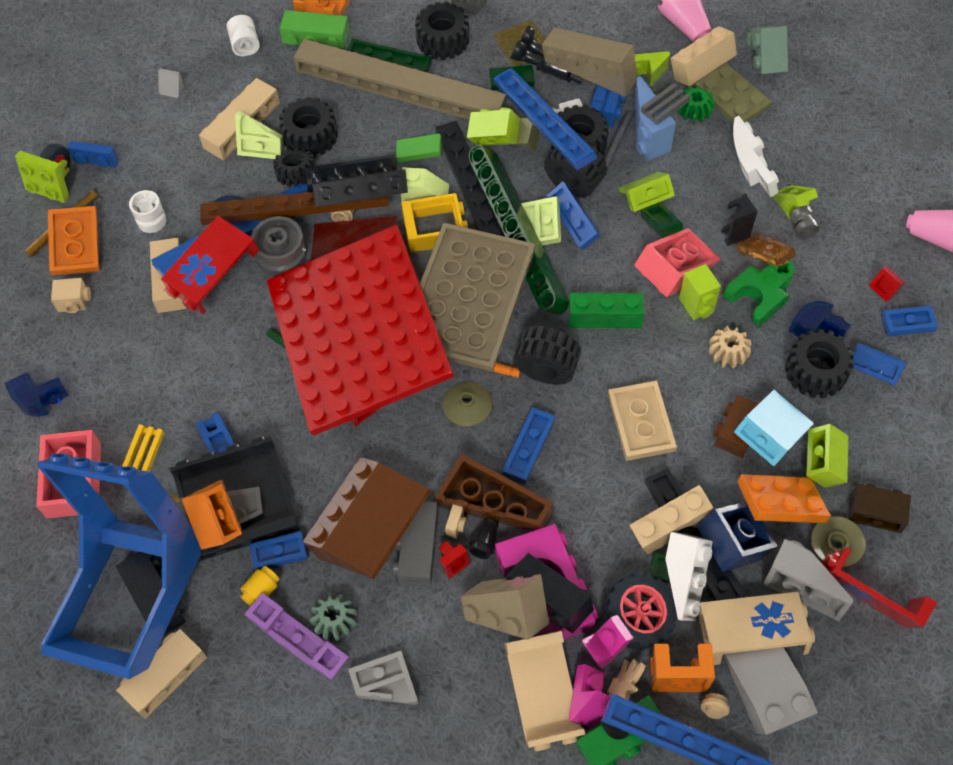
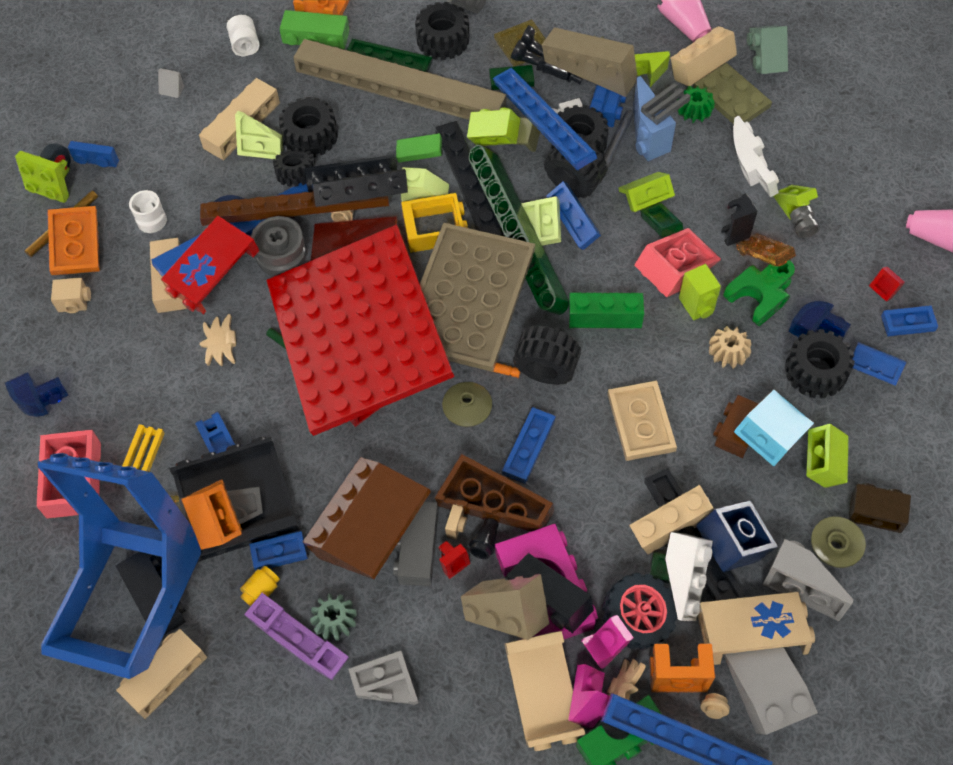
orange plate [737,474,831,523] -> none
red panel [822,548,937,628] -> none
none -> tan piece [200,314,236,366]

